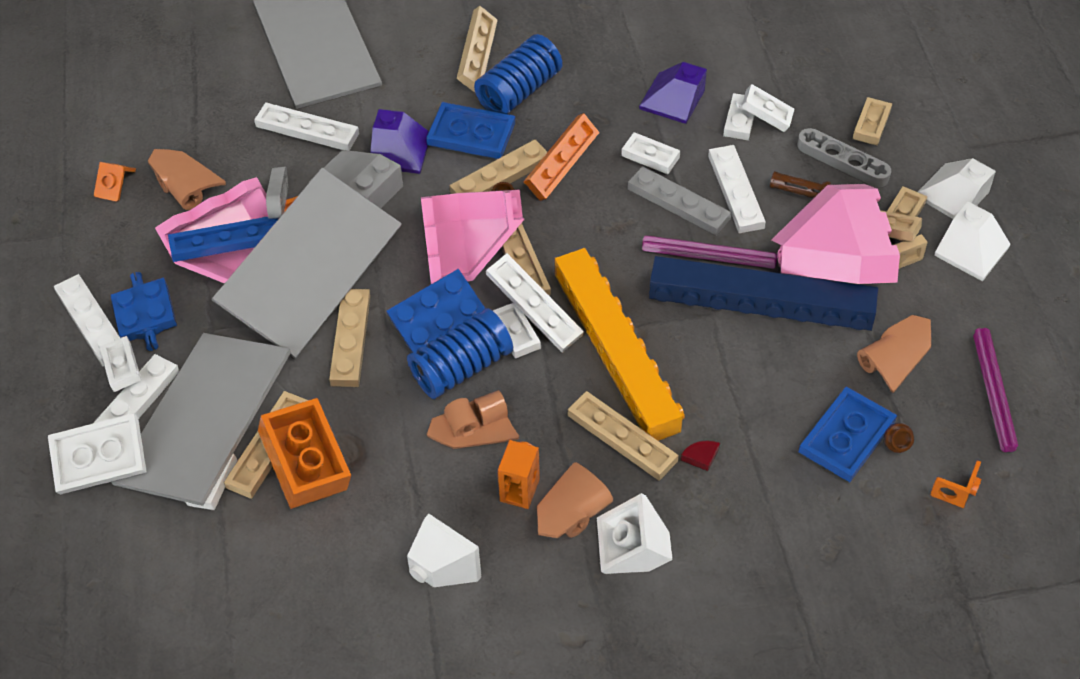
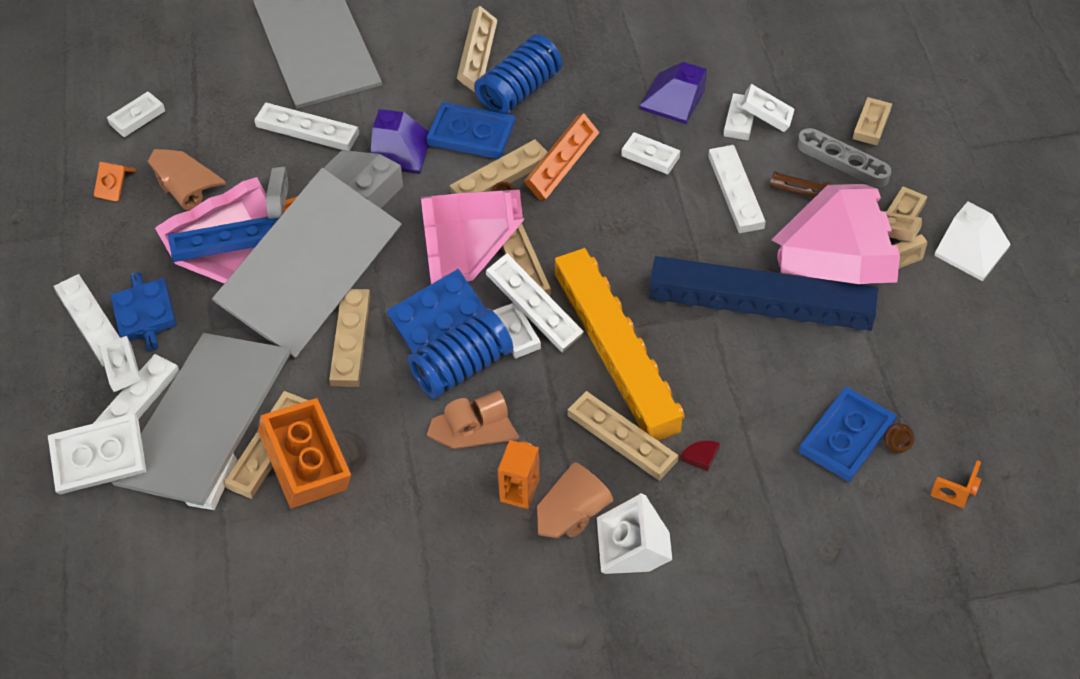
white slope [407,514,481,587] -> none
light grey plate [628,166,732,236] -> none
magenta axle [642,235,777,269] -> none
nougat panel [857,315,931,393] -> none
white slope [918,158,996,219] -> none
magenta axle [973,328,1018,453] -> none
none -> white plate [107,92,165,137]

